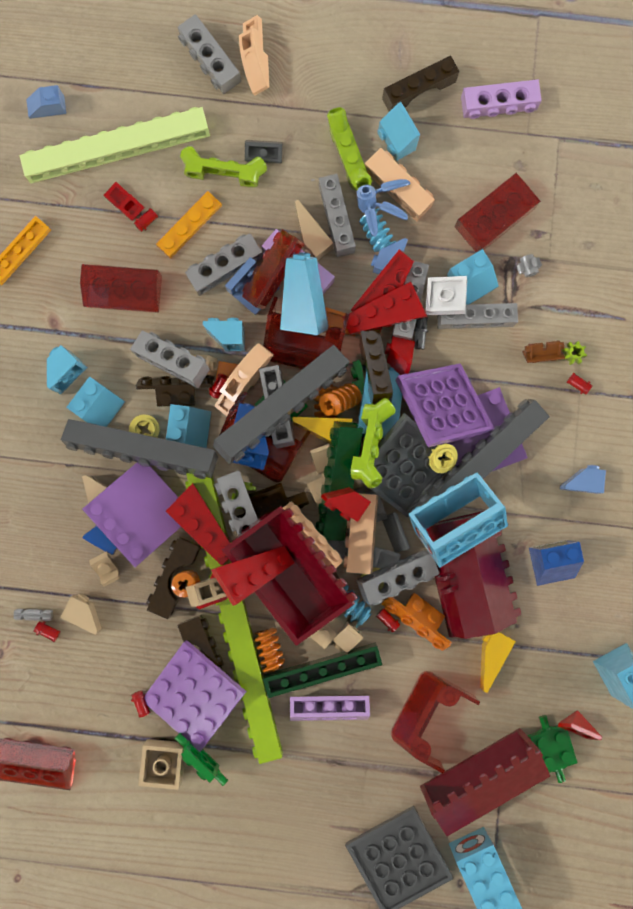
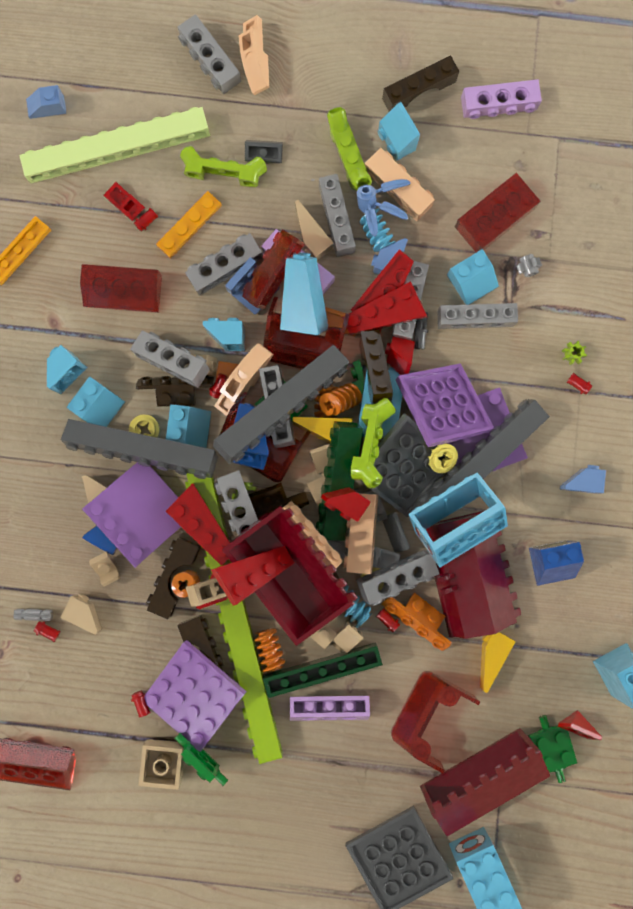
white plate [426,276,467,315] -> none
dark orange hinge [522,340,565,363] -> none

